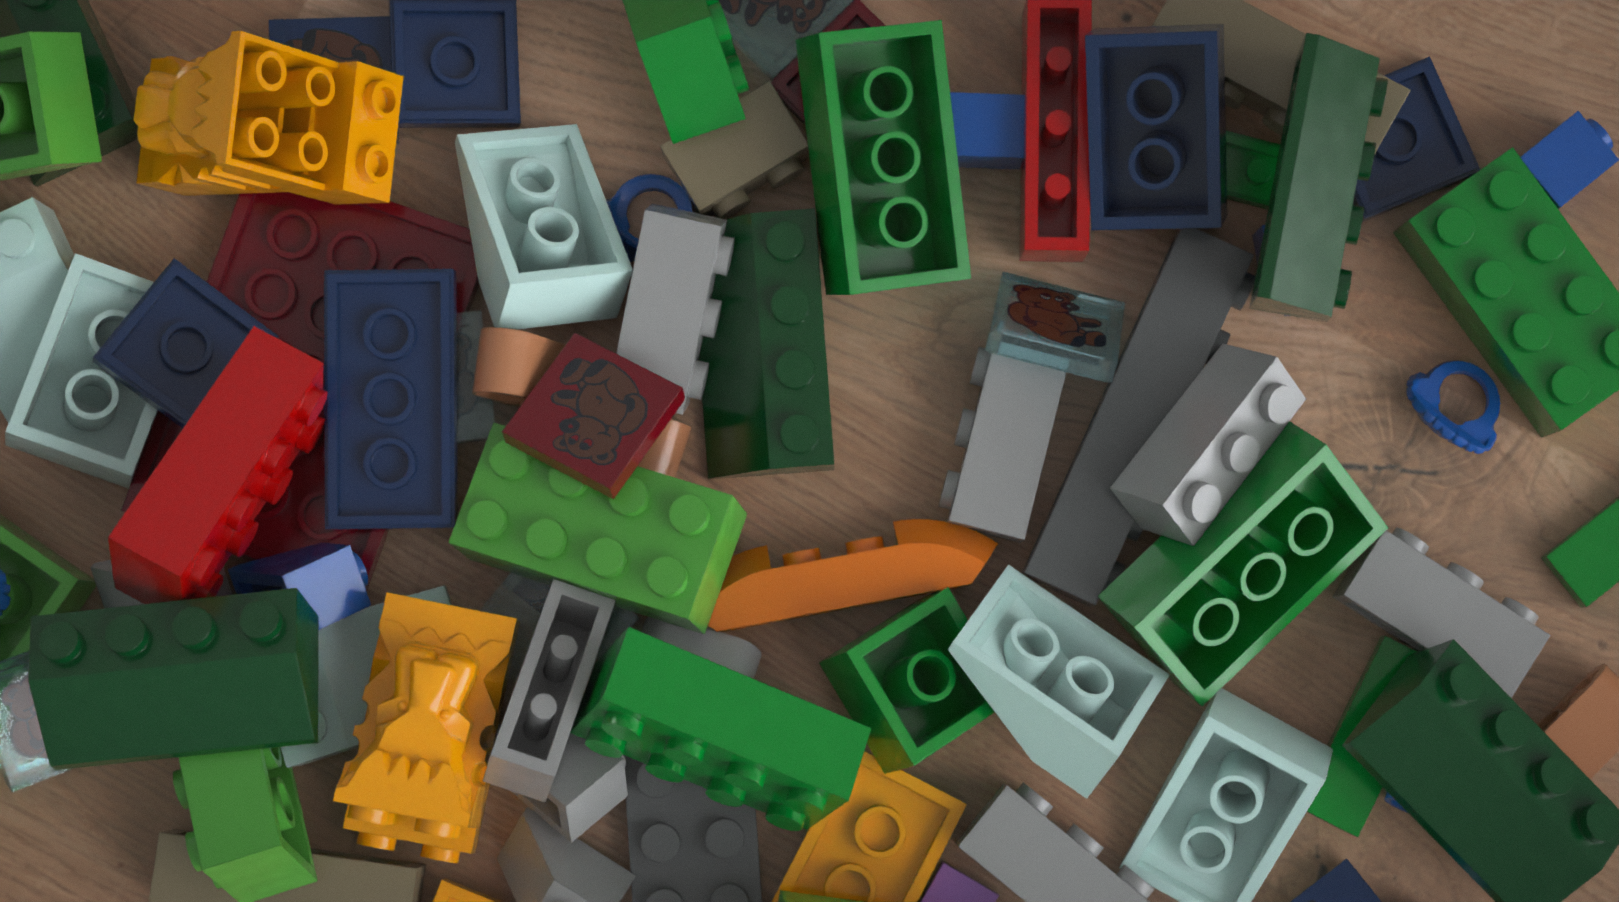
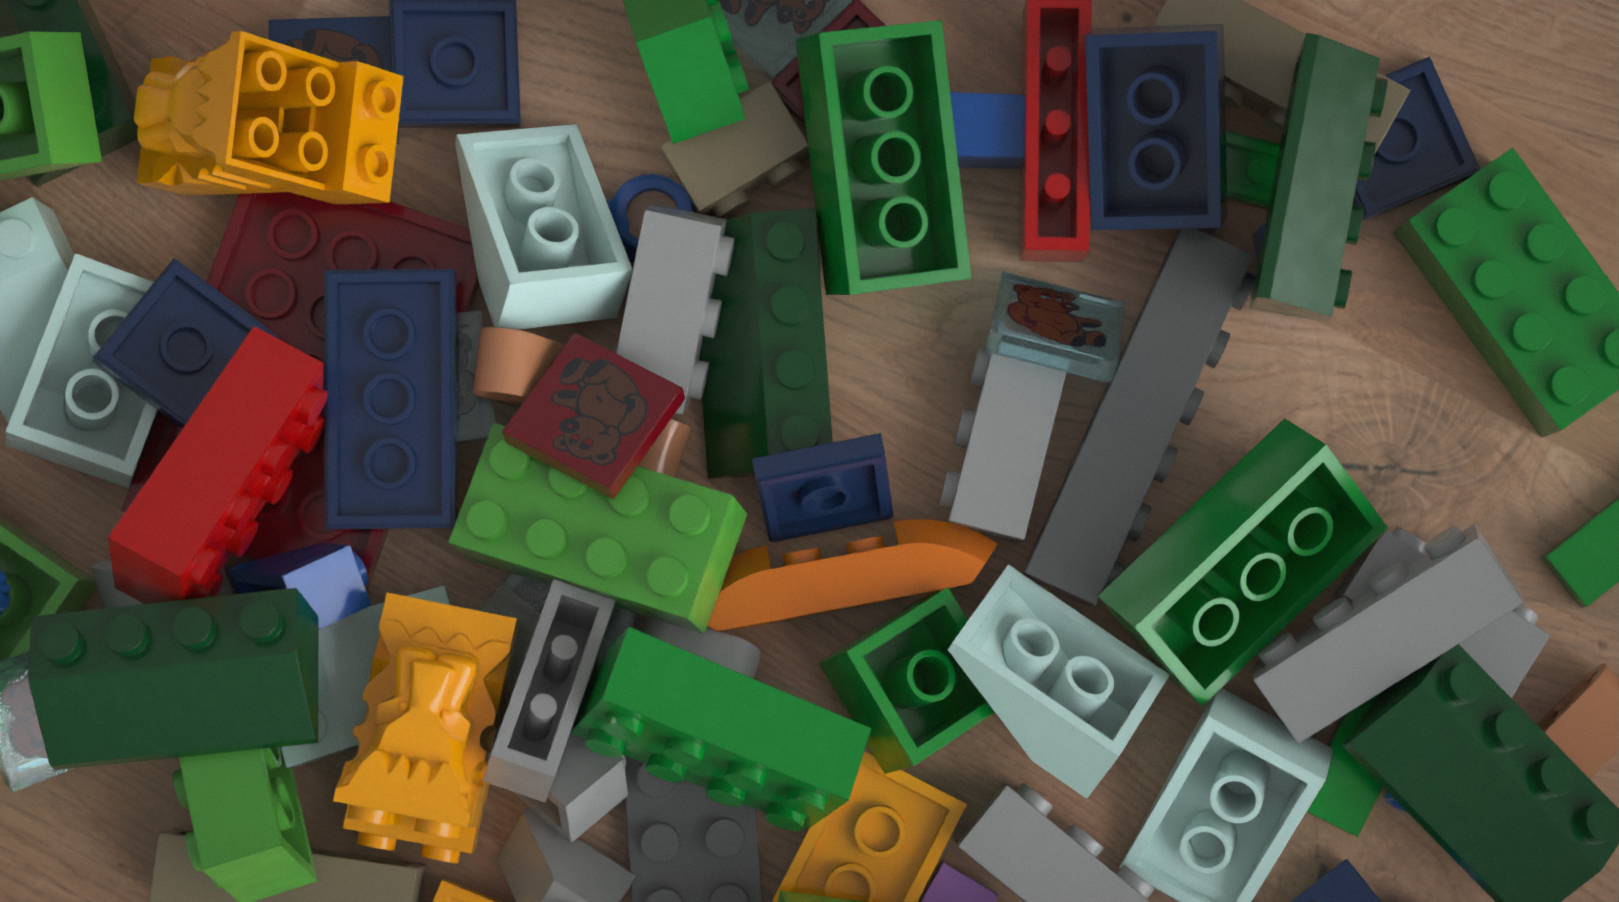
light grey brick [1110,344,1306,546] -> none
blue piece [1406,361,1500,454] -> none
blue brick [1520,111,1619,209] -> none
none -> dark blue tile [752,433,894,542]
none -> light grey brick [1253,523,1524,744]

